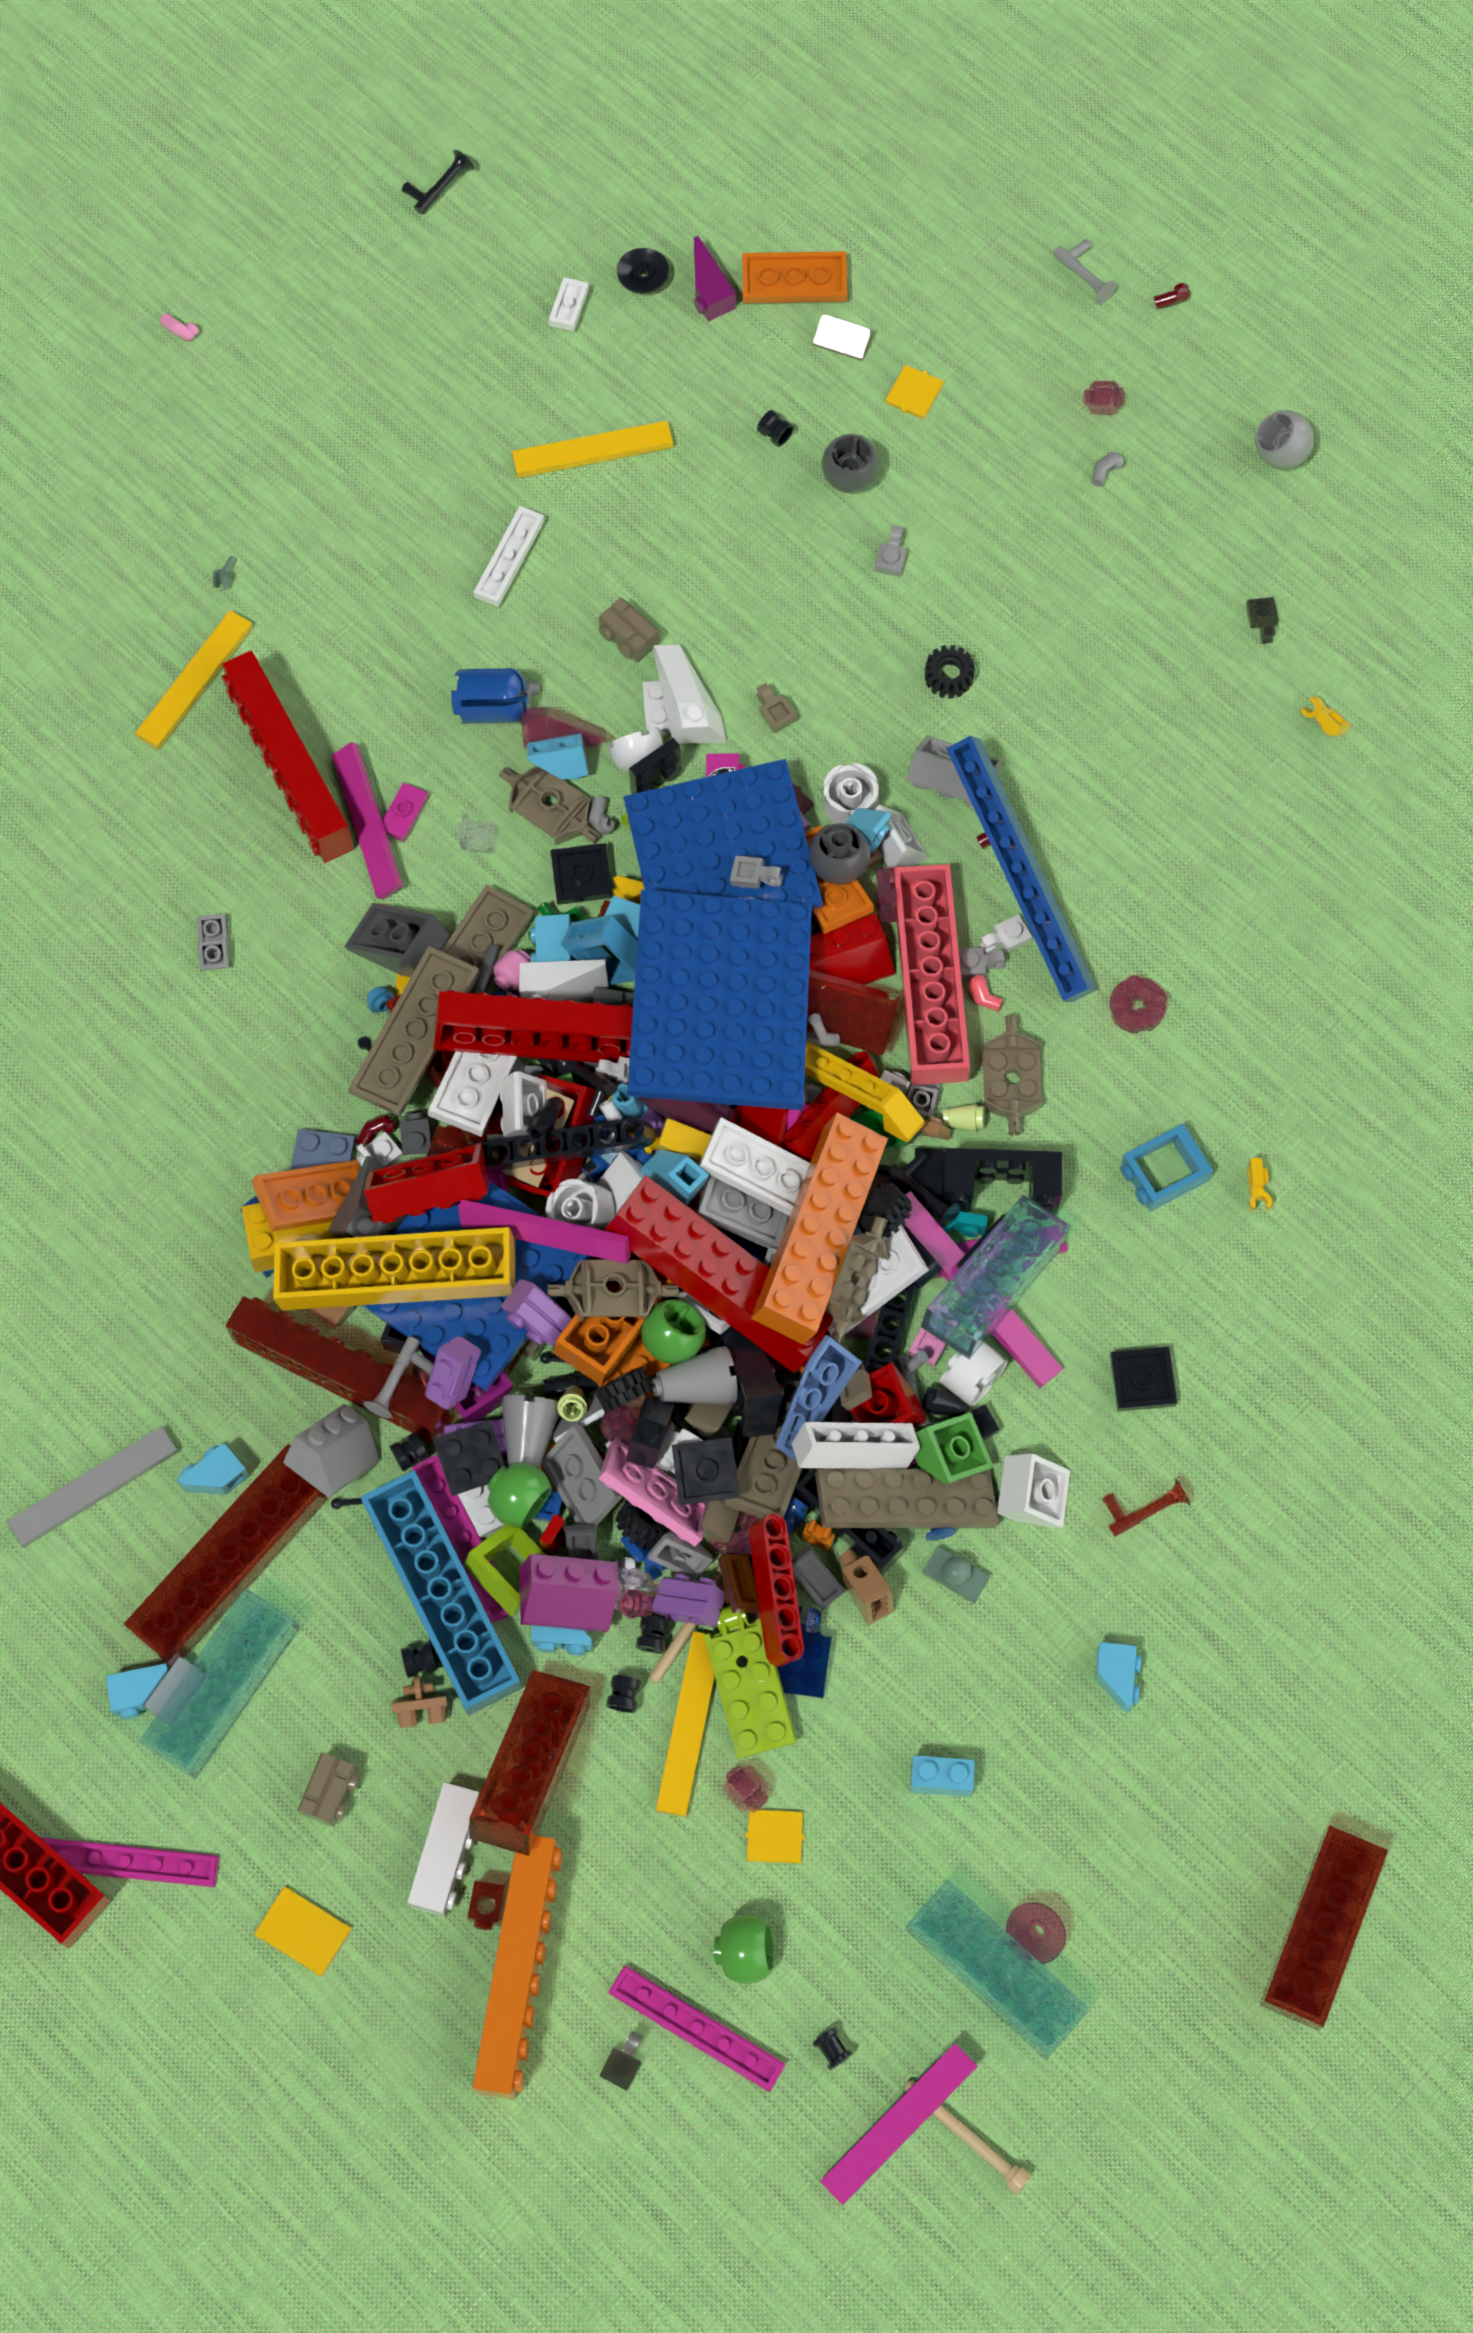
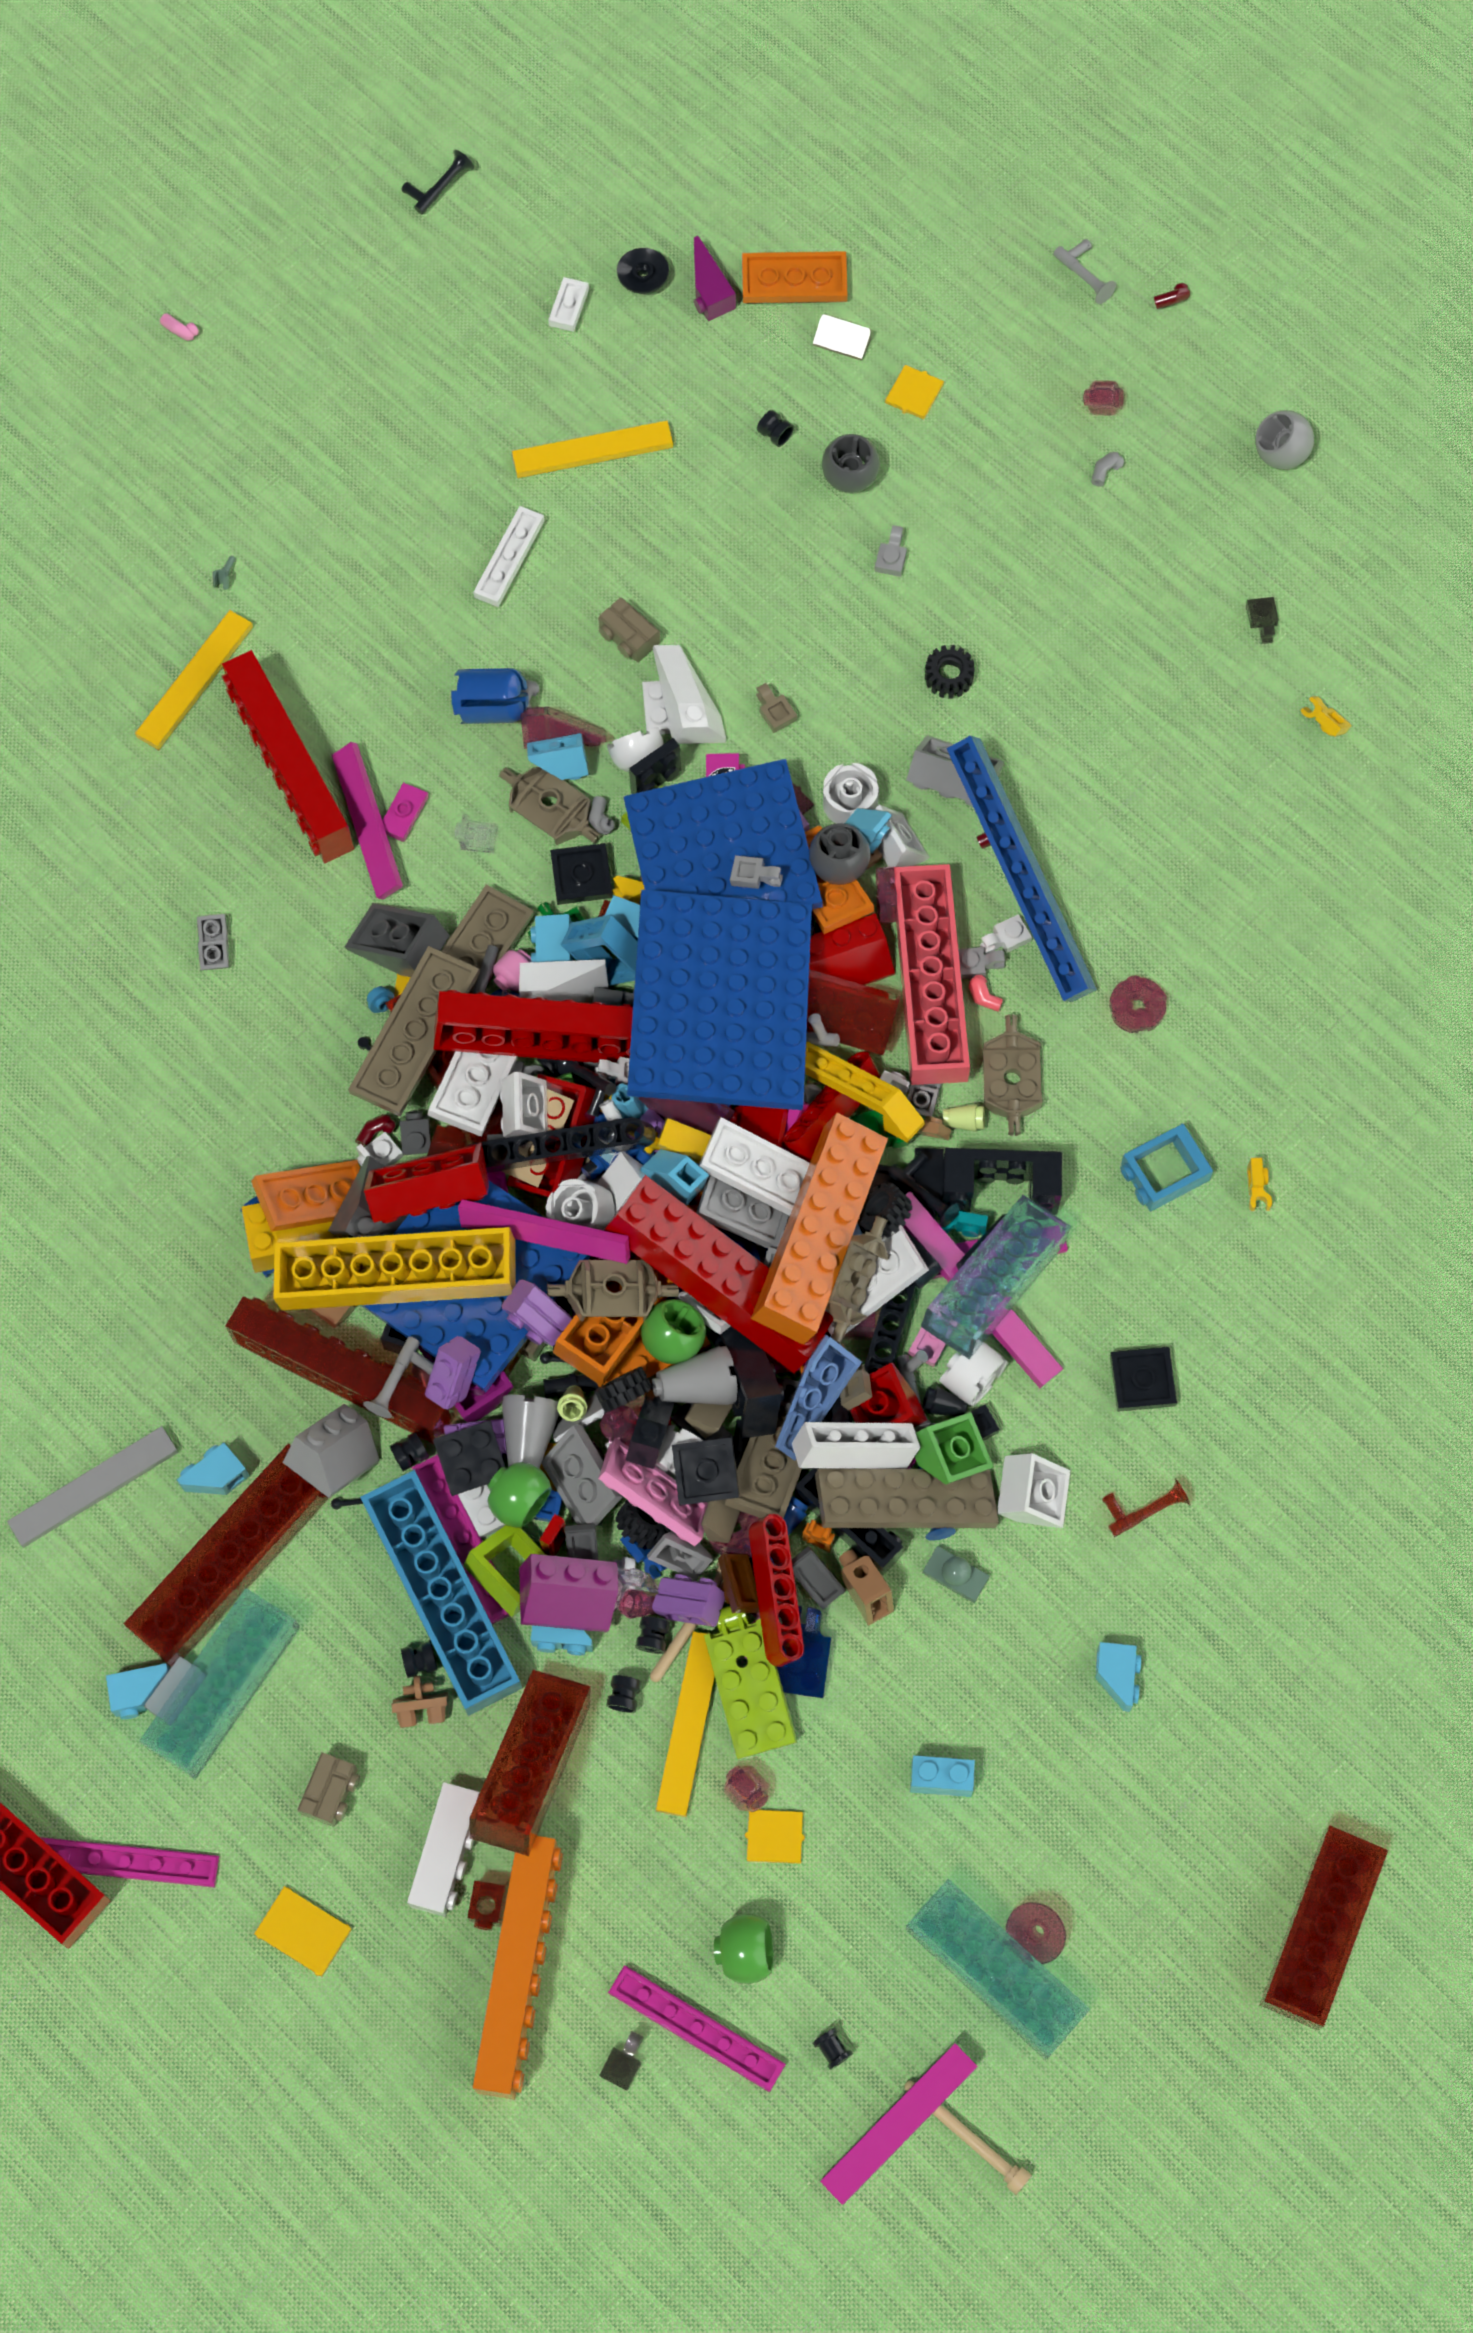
sand blue wing [290,1129,356,1170] -> none
black pin [526,1098,563,1143] -> none

